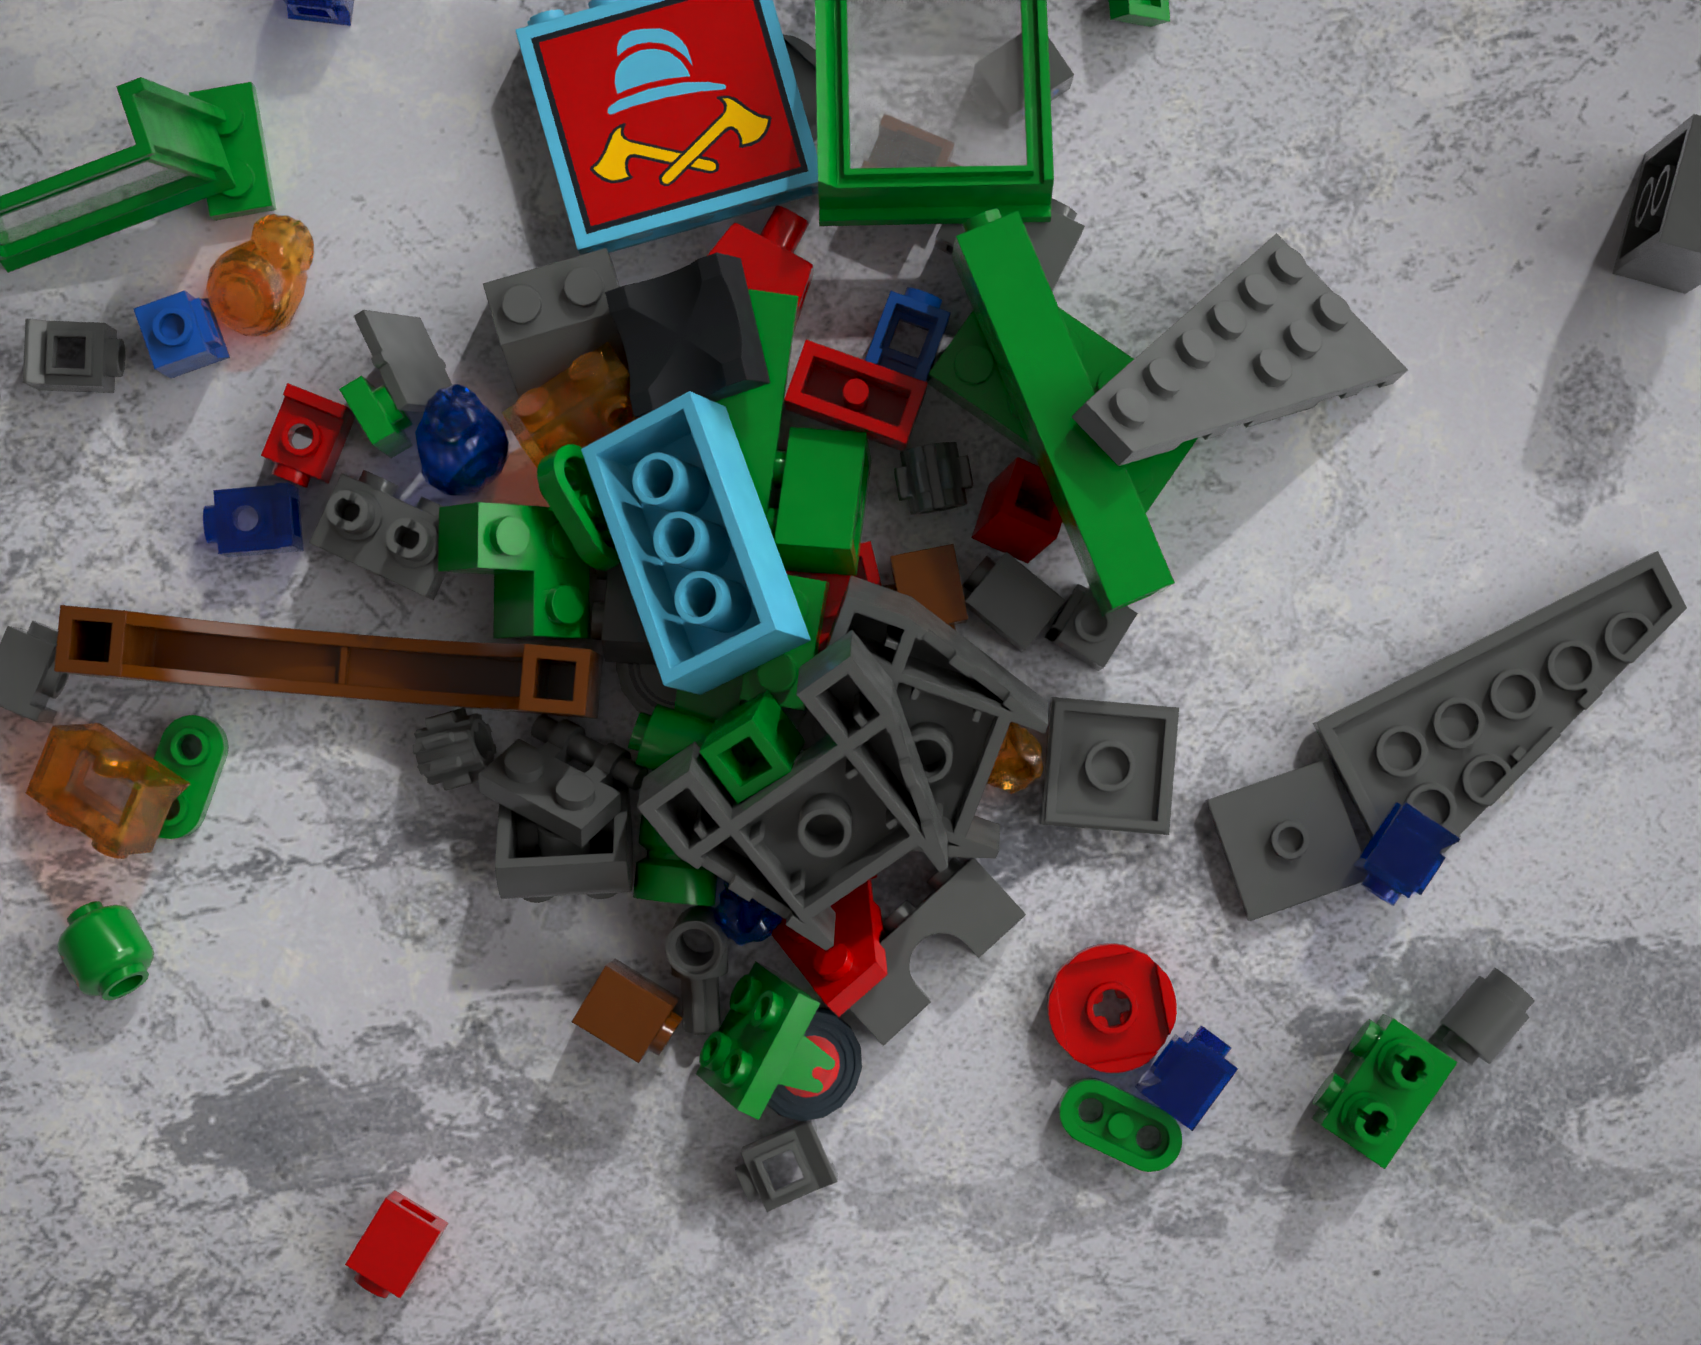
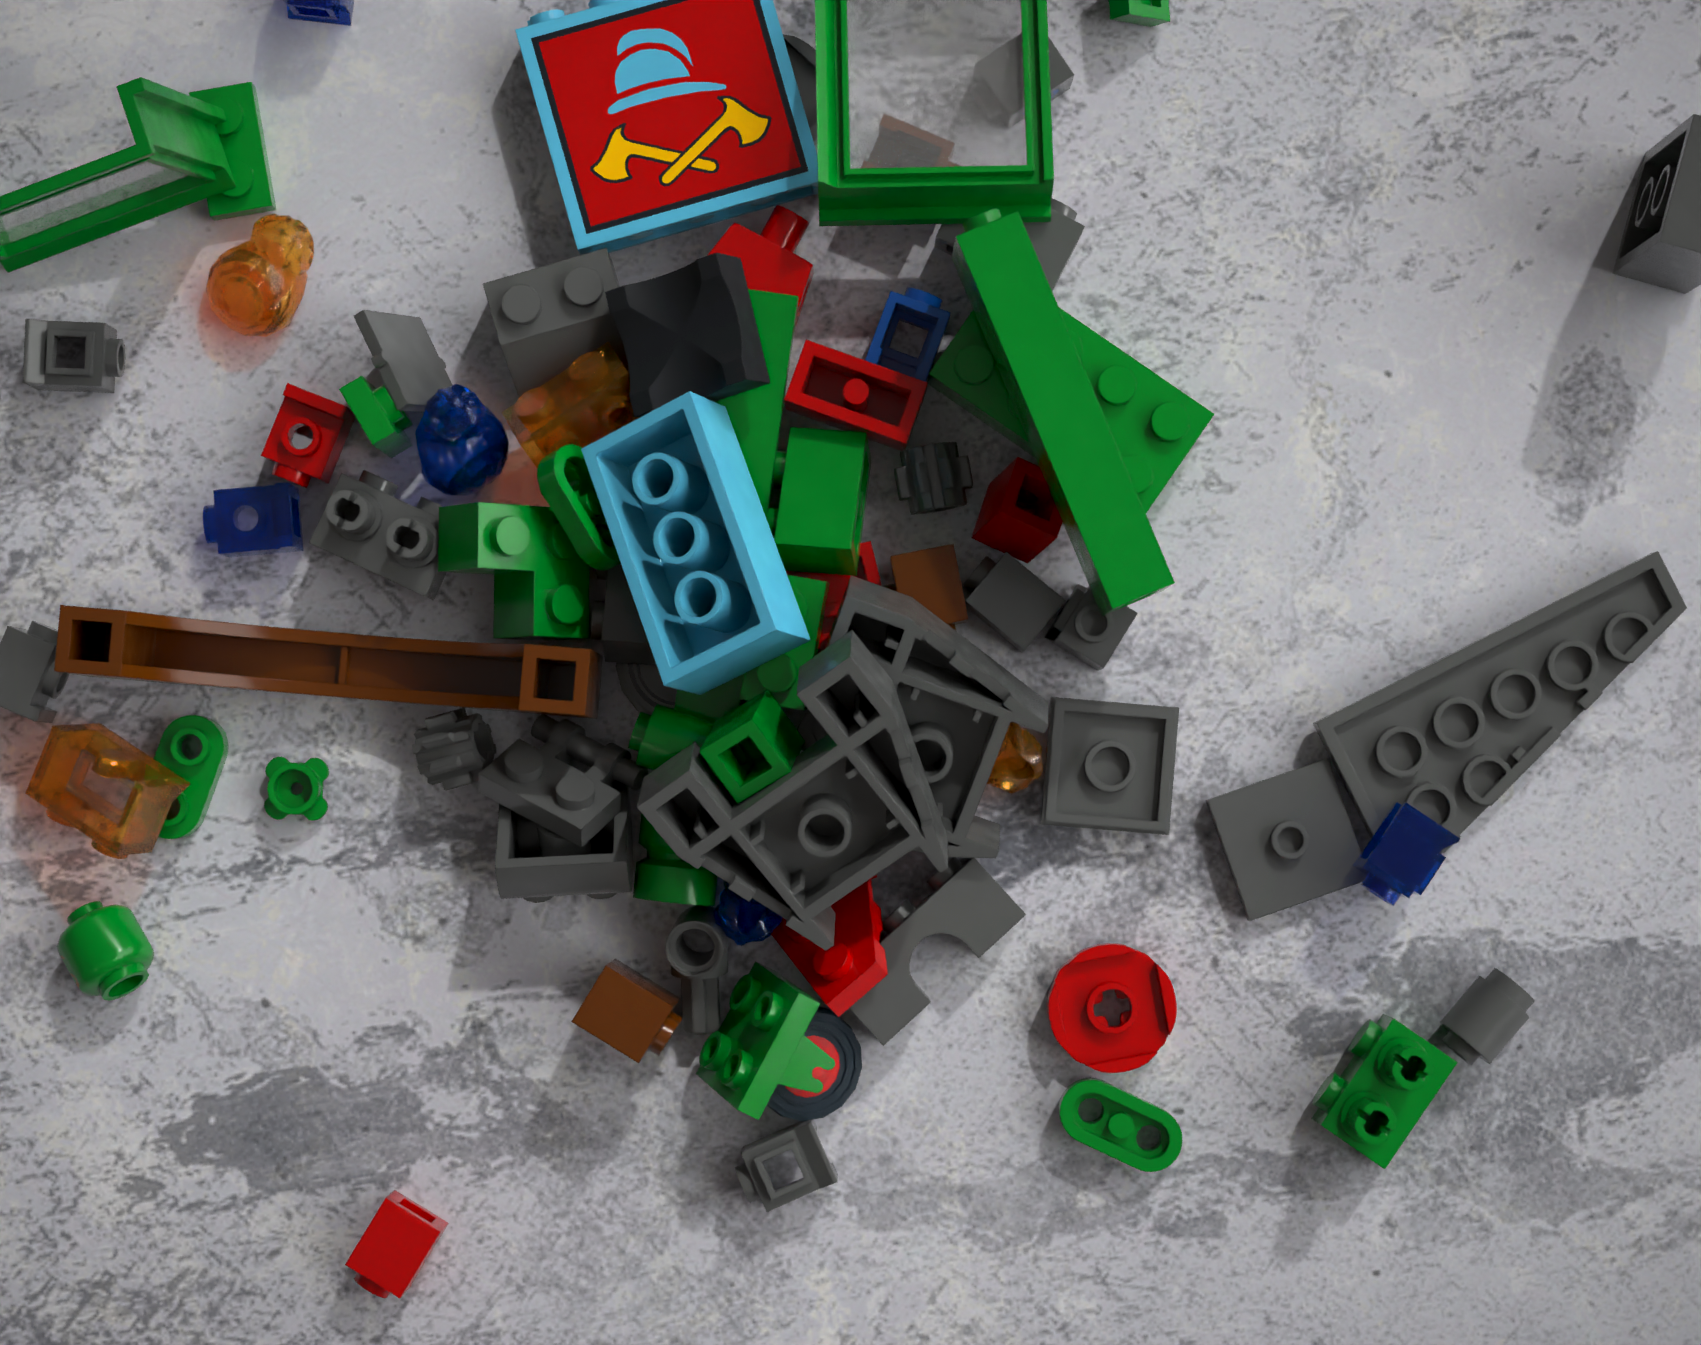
blue window [134,290,230,379] -> none
dark grey wing [1072,233,1408,466] -> none
clear blue window [1135,1025,1238,1131] -> none
none -> green plate [264,757,329,821]

